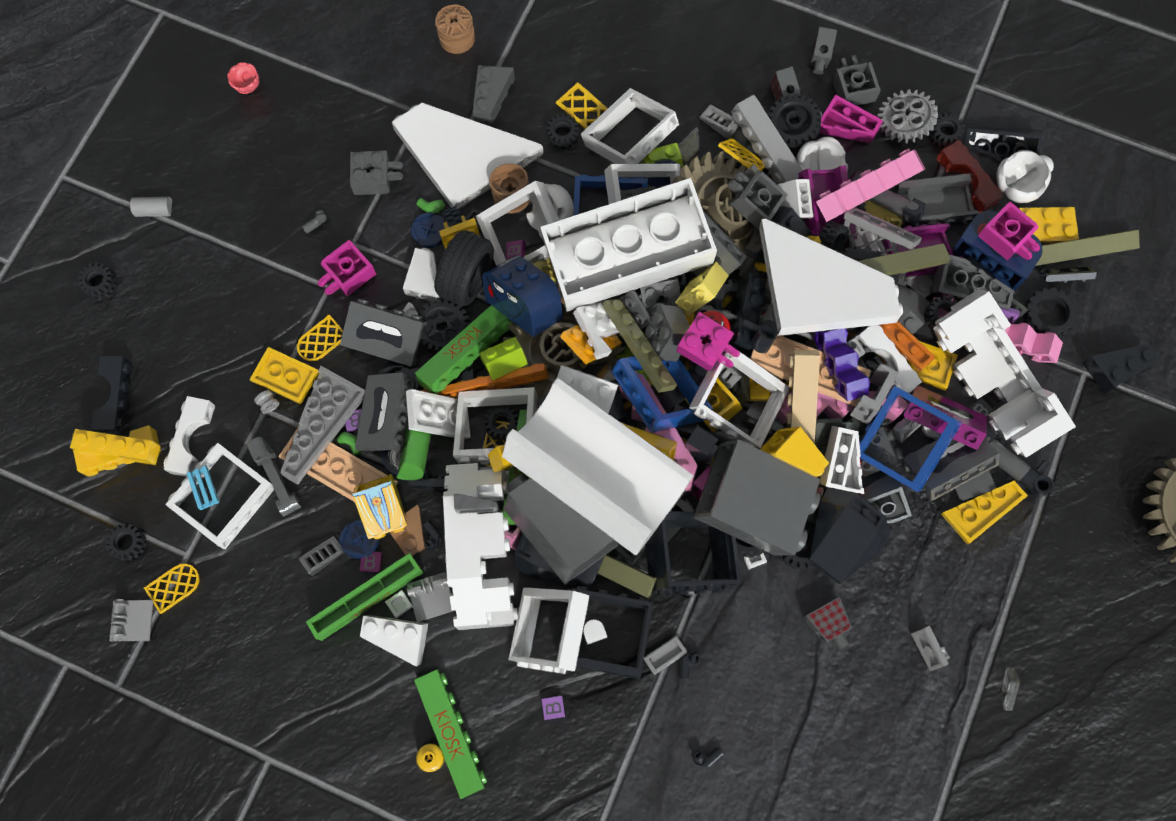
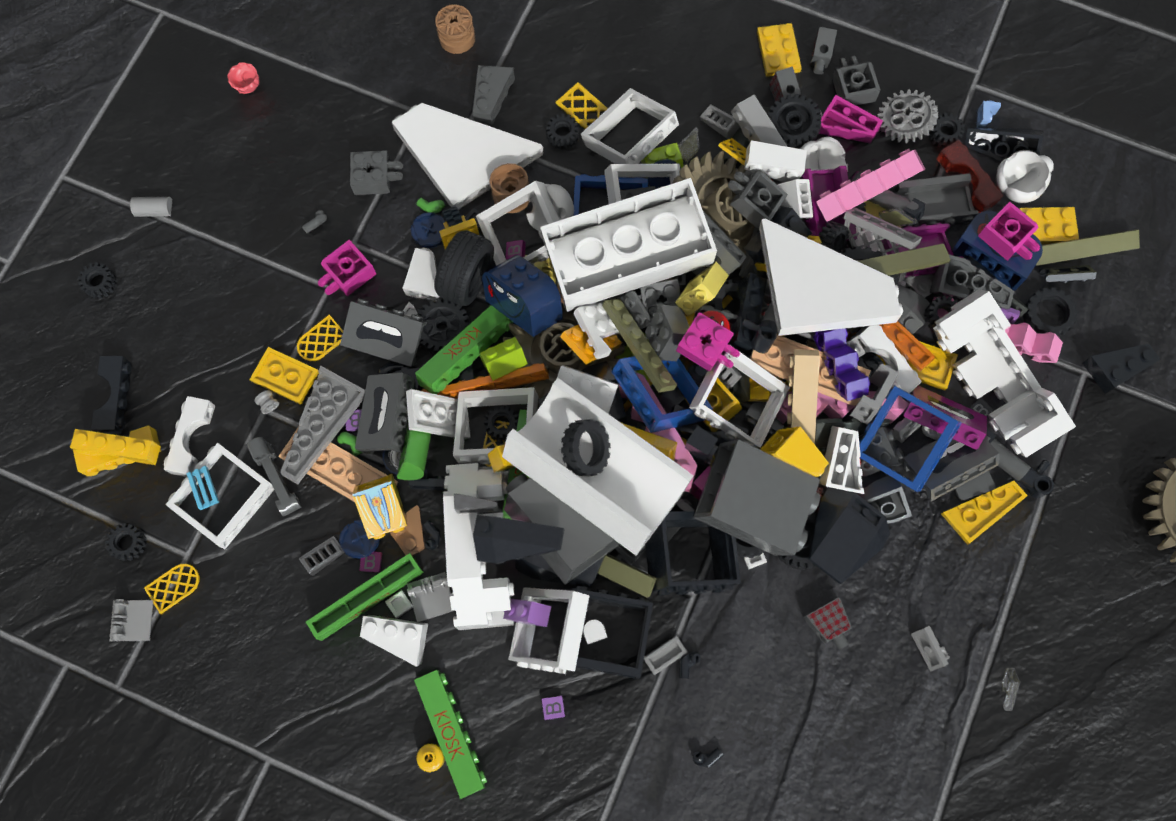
none -> black wedge [473,515,565,564]
none -> medium lavender brick [503,599,551,627]
none -> black tyre [561,419,611,476]
none -> white wedge [744,140,807,183]
none -> yellow plate [757,23,802,77]
none -> olive tile [879,208,918,227]
none -> light blue bracket [977,100,1001,128]

